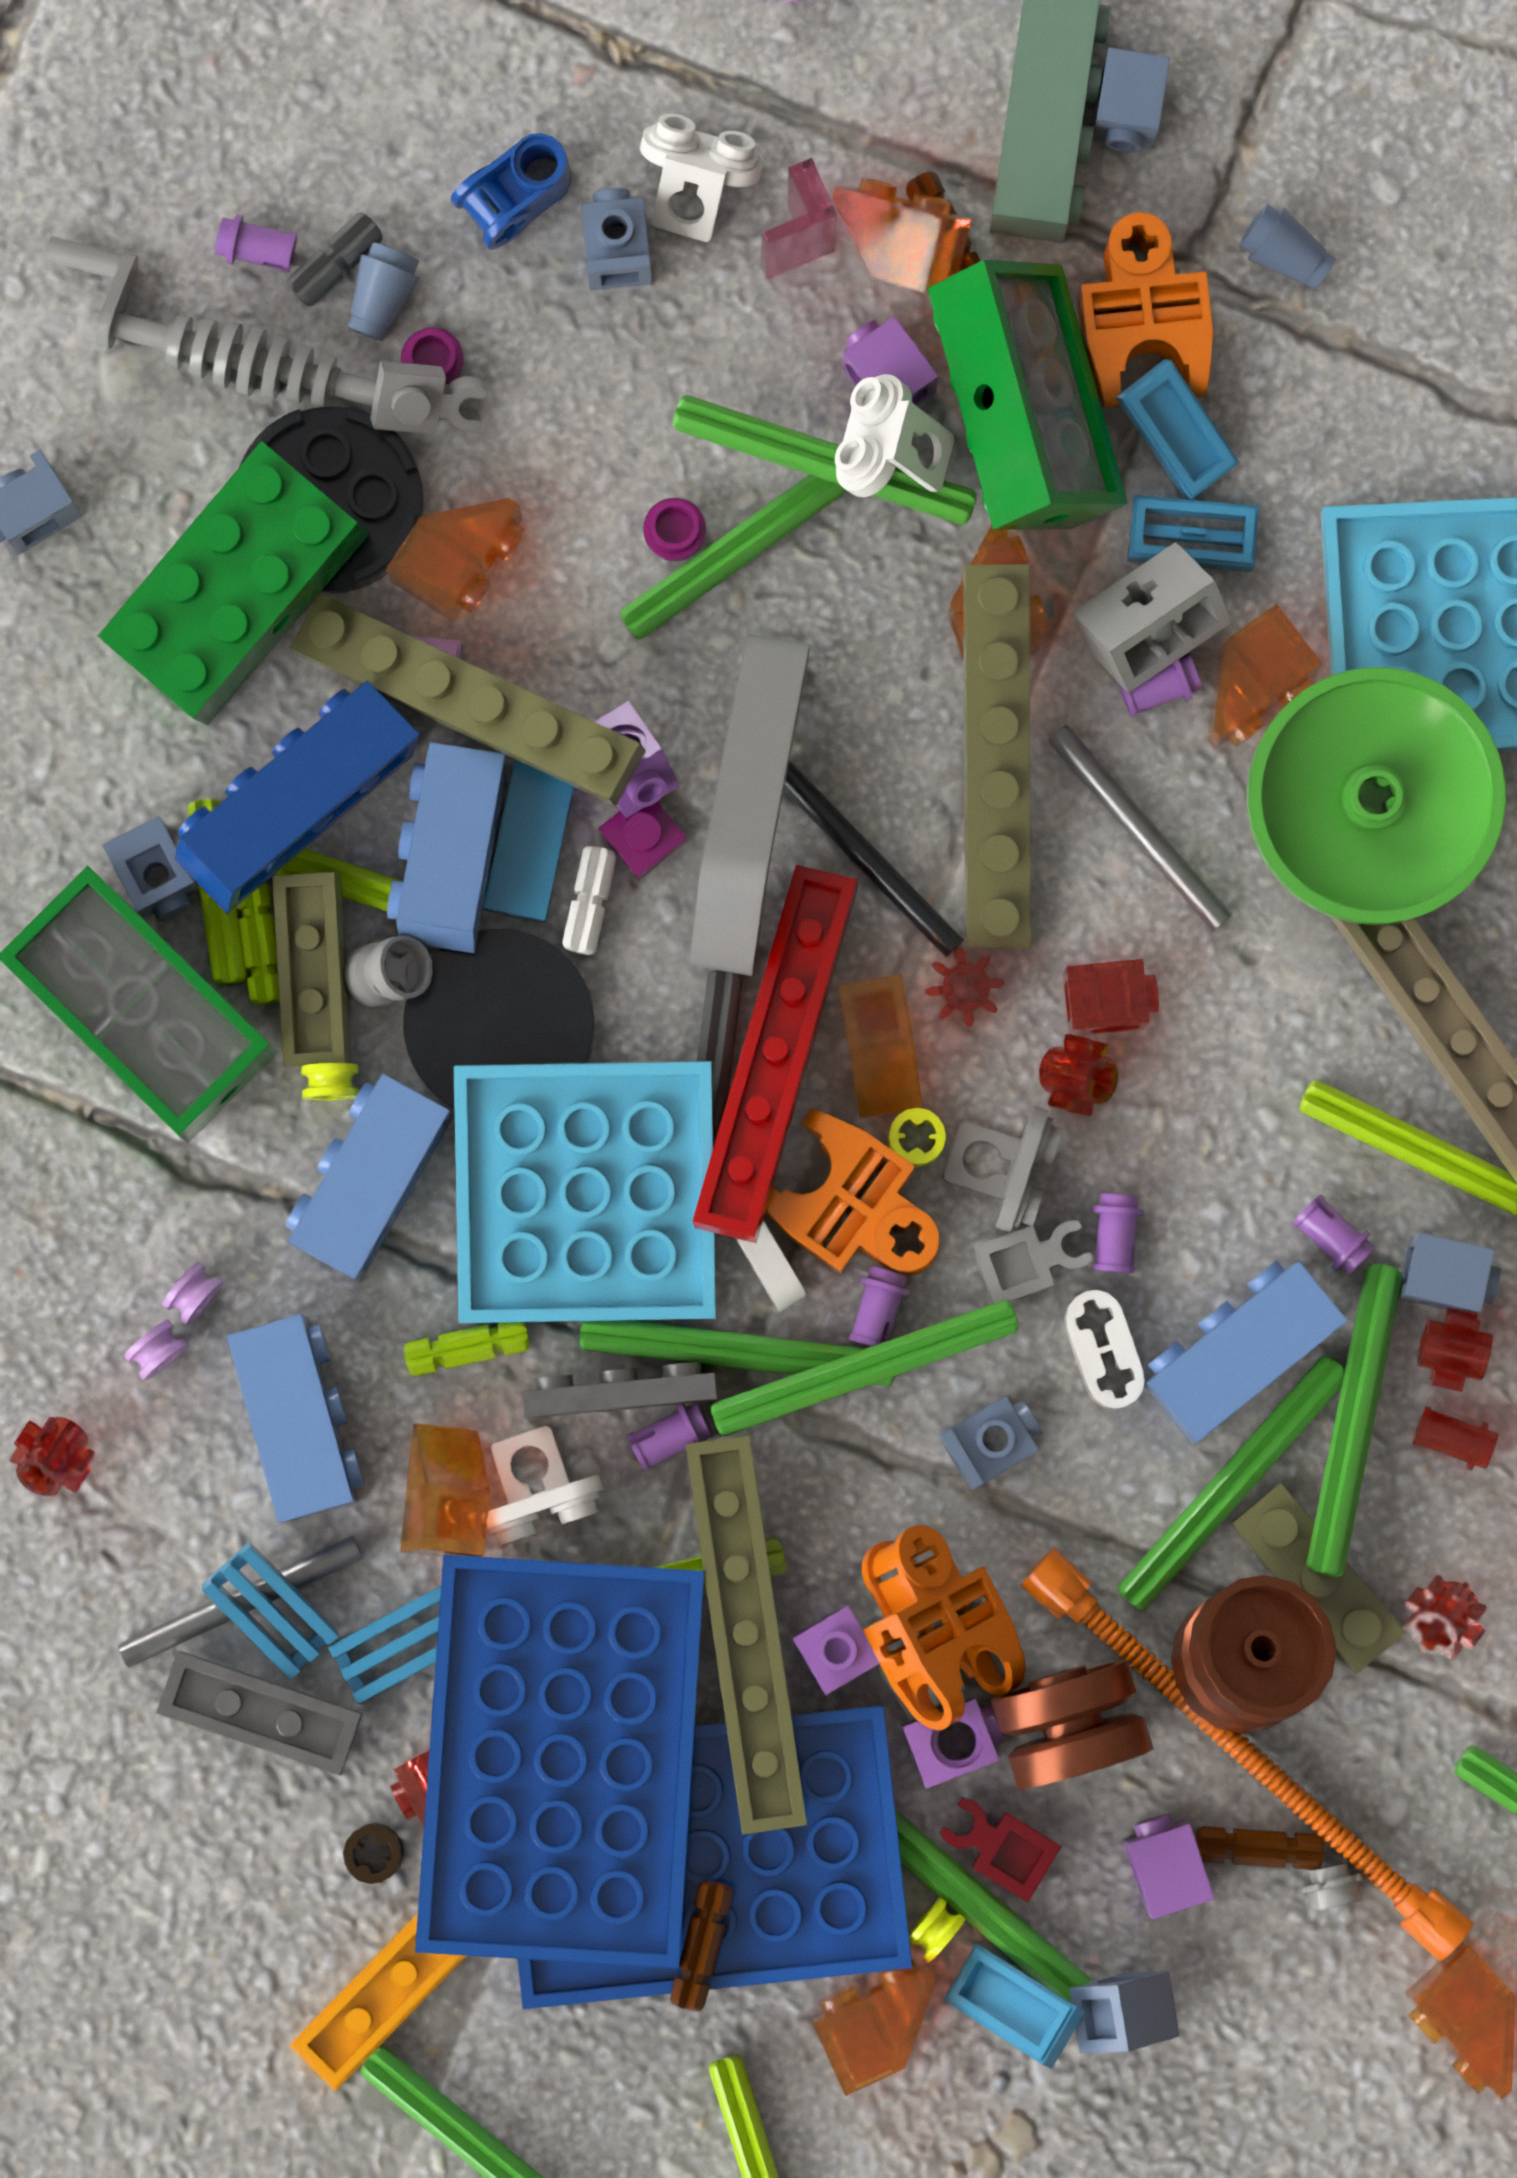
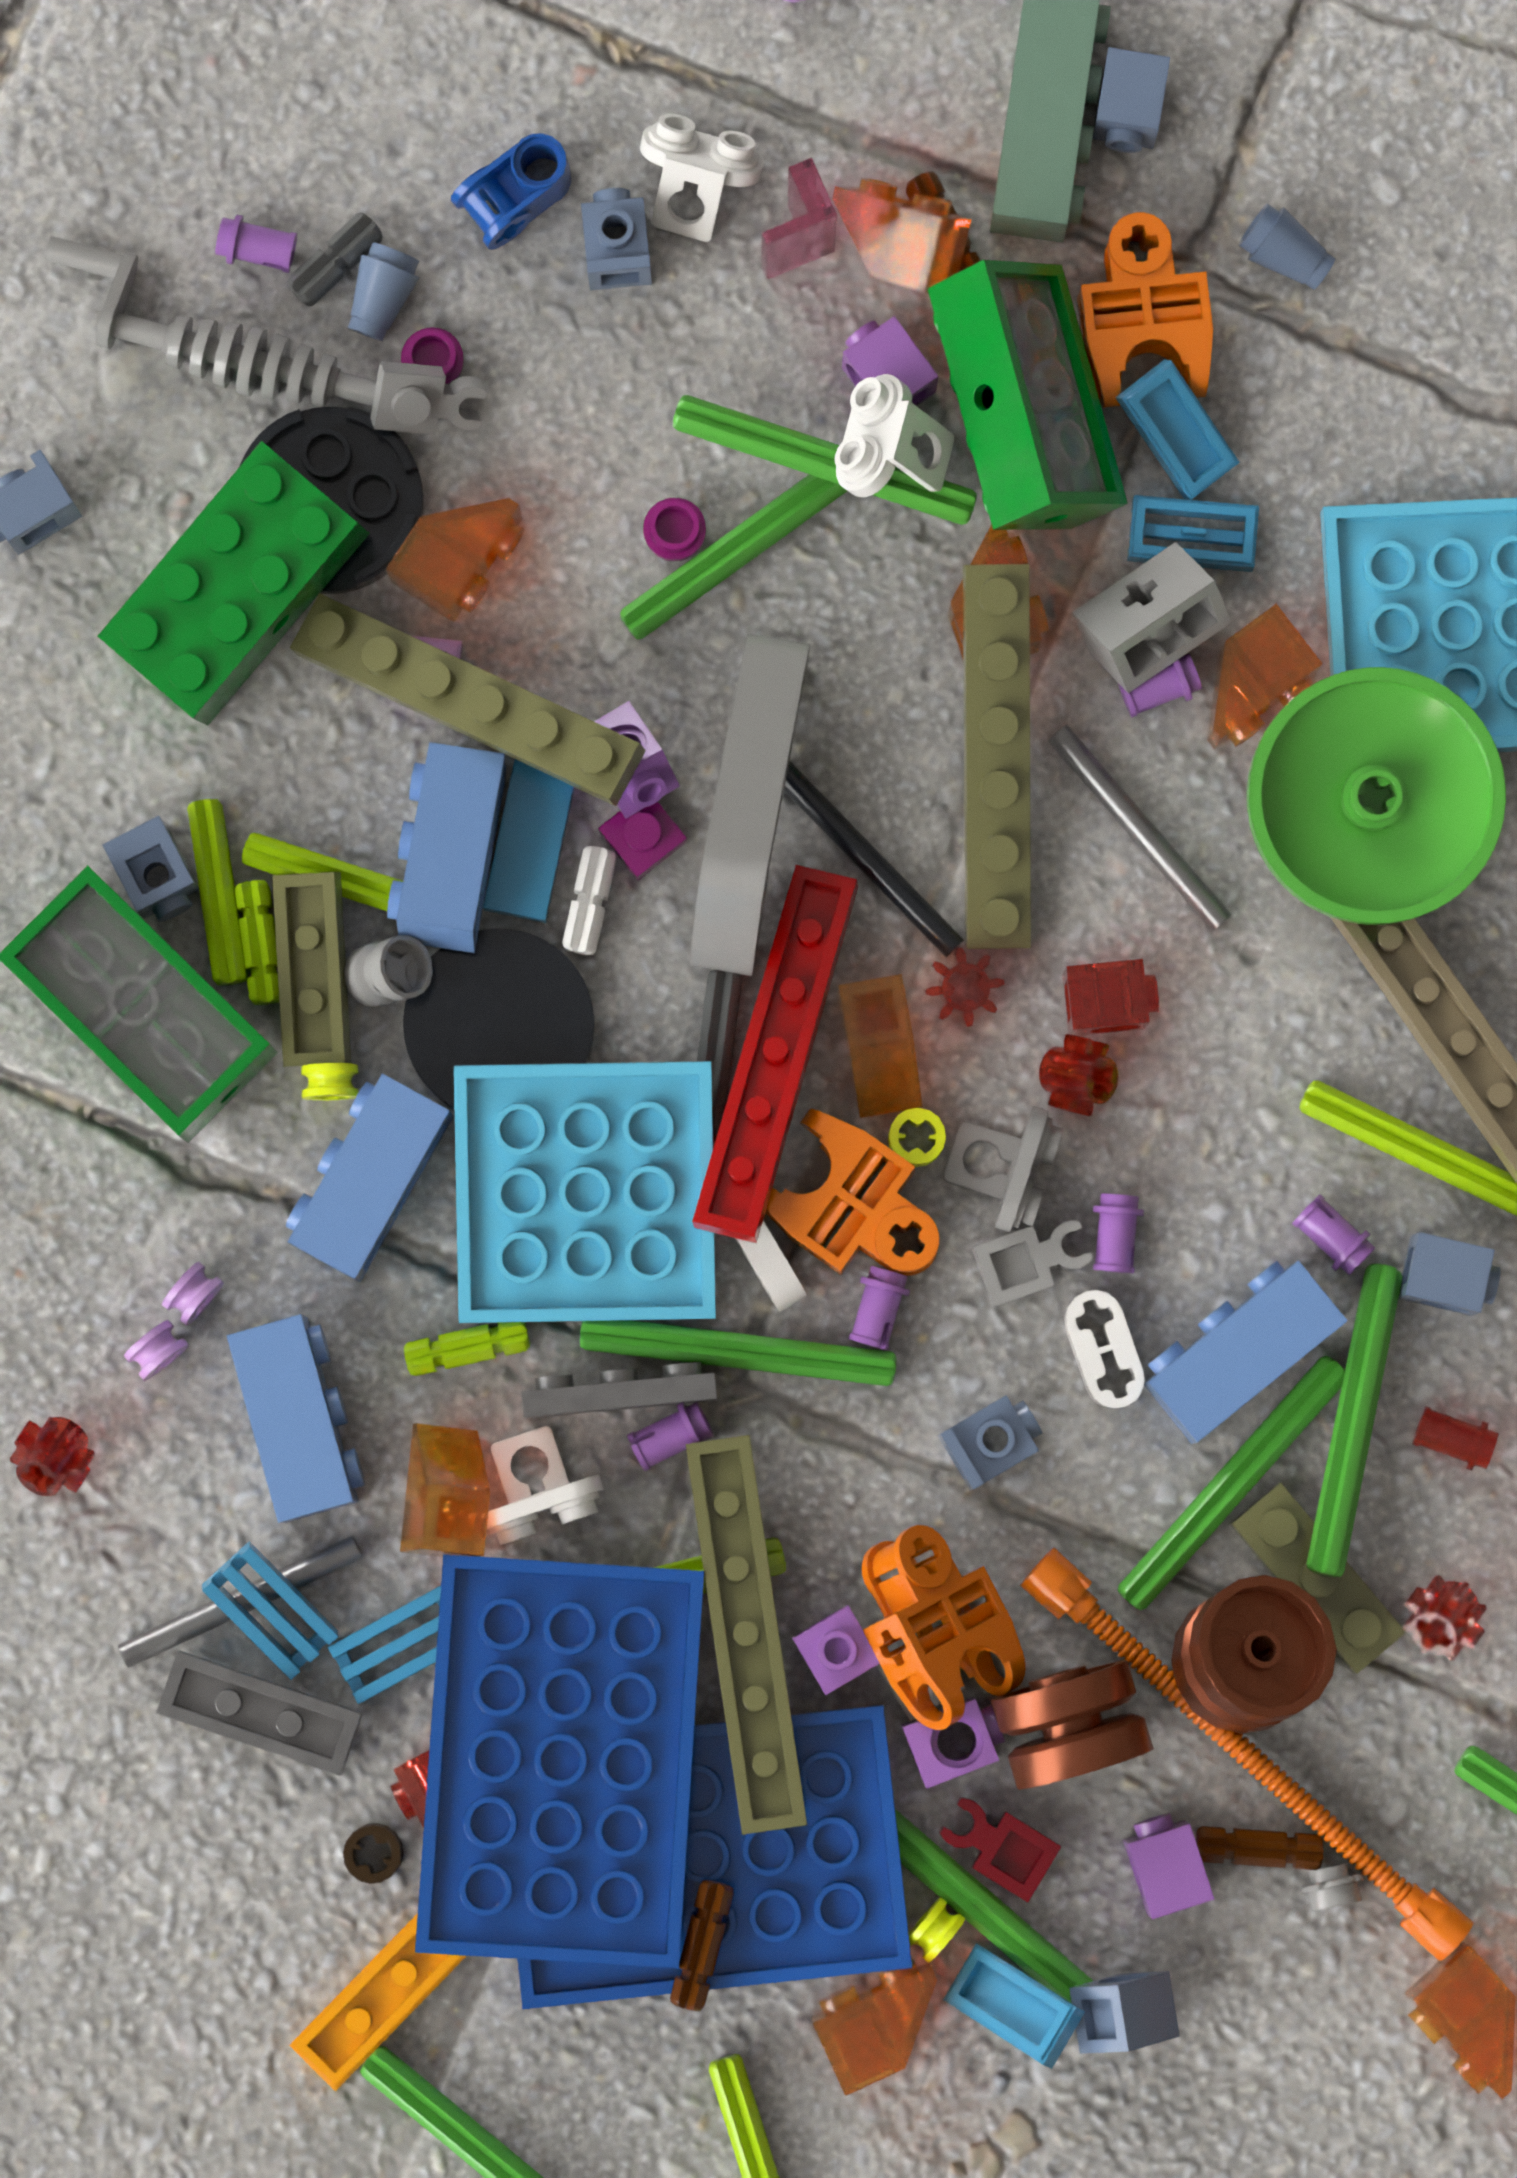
blue brick [175,680,420,914] -> none
bright green axle [711,1300,1019,1436] -> none
clear red gear [1417,1308,1493,1392] -> none

